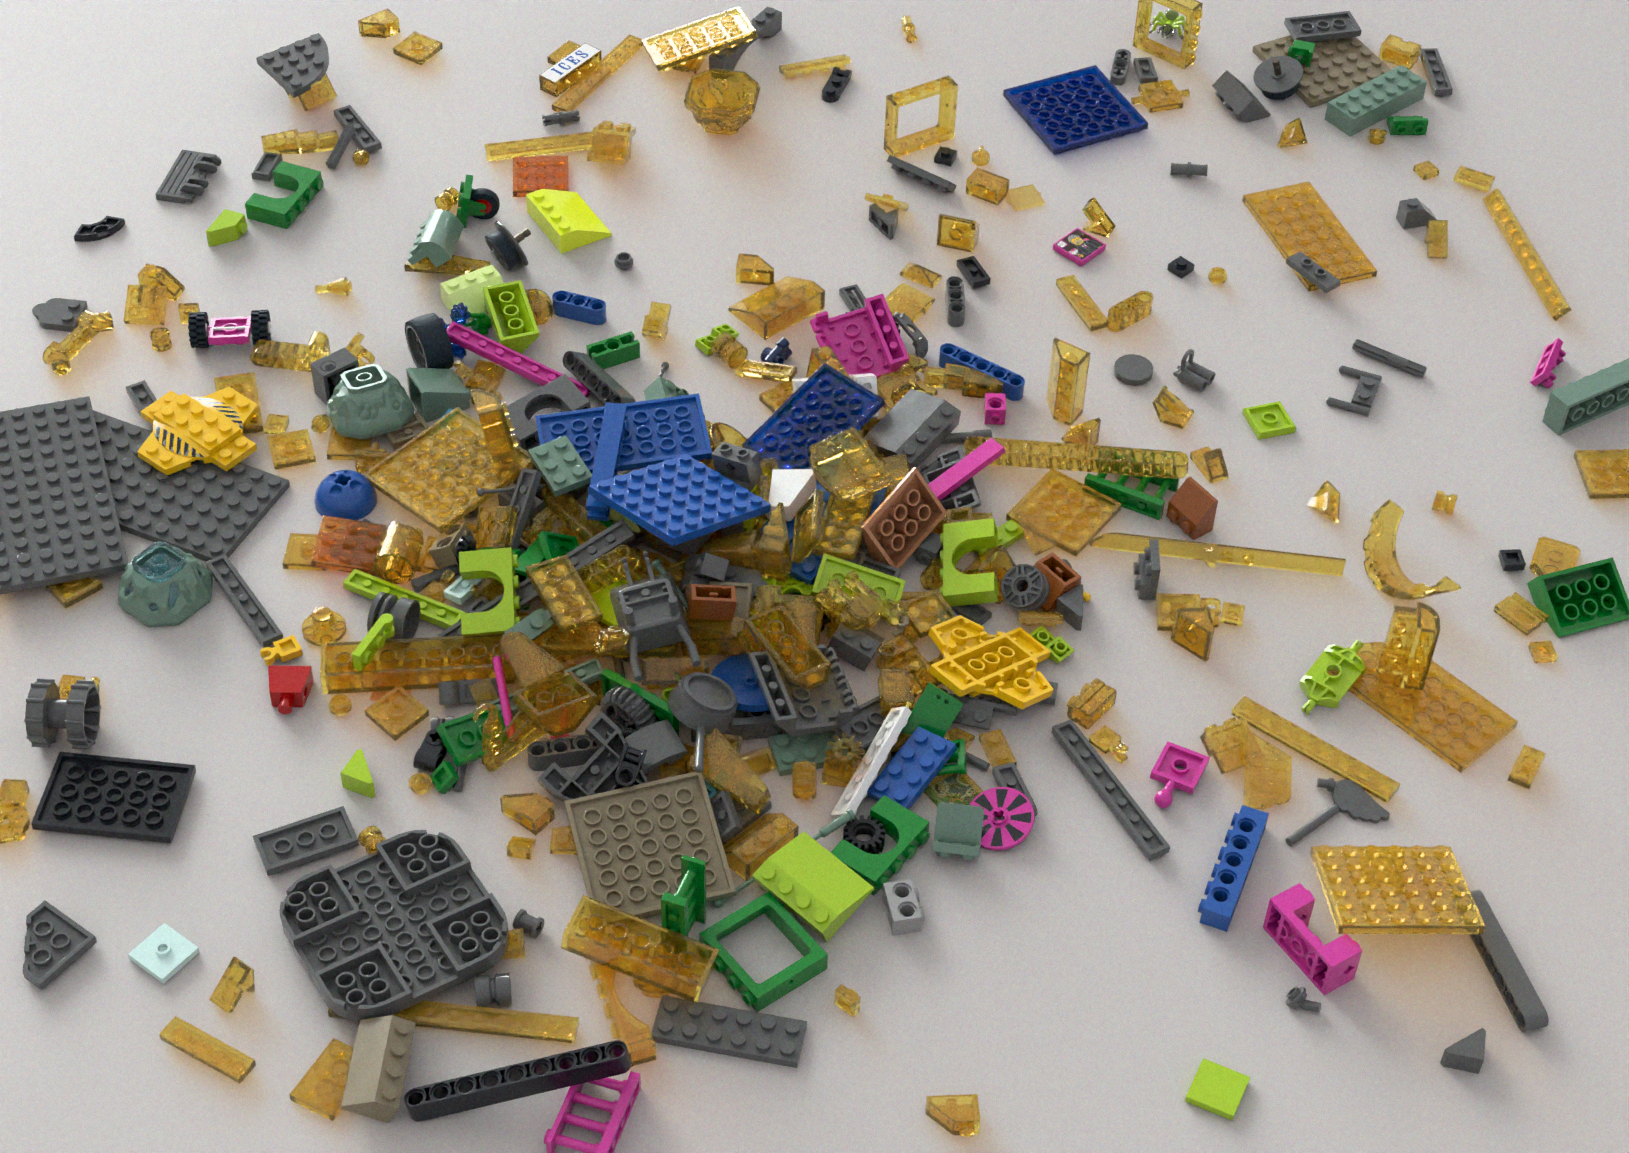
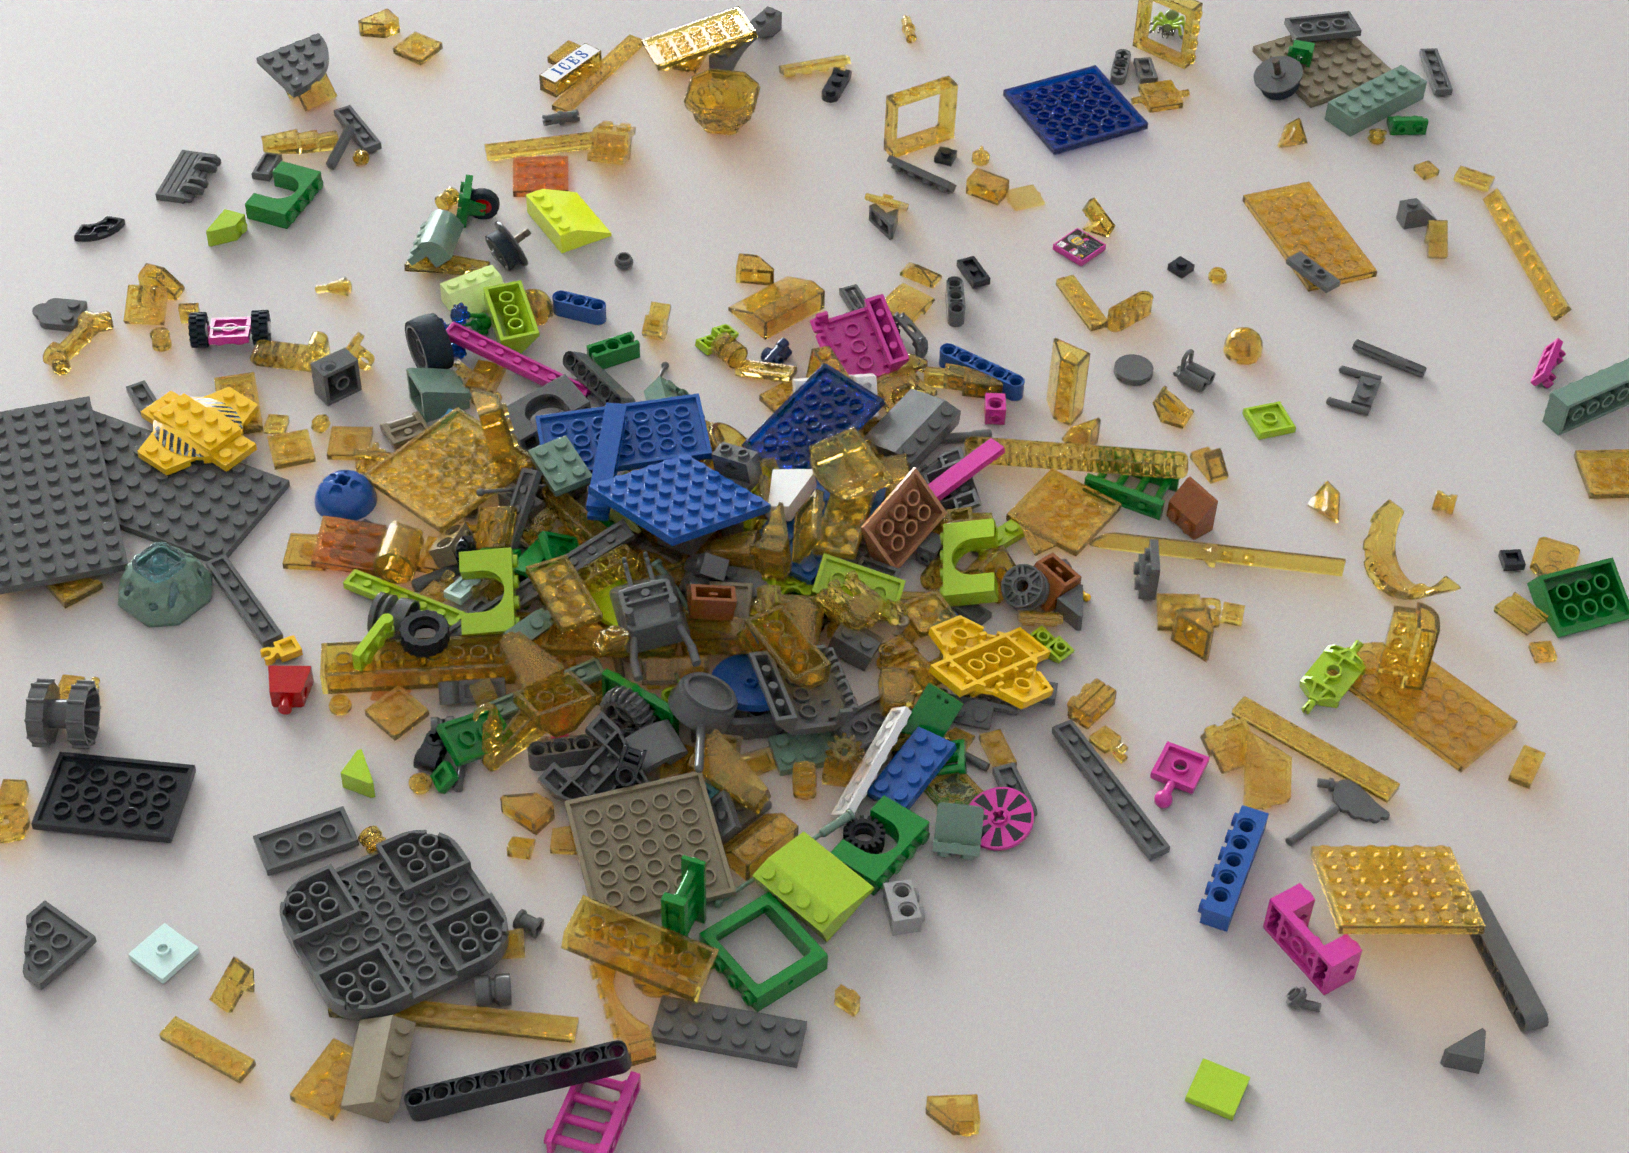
clear yellow plate [302,606,347,649] -> none
sand green rock [326,364,415,439] -> none
dark pink bar [493,656,516,740] -> none
clear yellow slope [937,214,980,253] -> none
dark grey pin [1170,162,1208,177] -> none
dark grey slope [1212,70,1271,122] -> none
clear yellow brick [1379,34,1422,70] -> none
none -> black tyre [399,610,450,658]
none -> clear yellow cylinder [1223,327,1263,365]

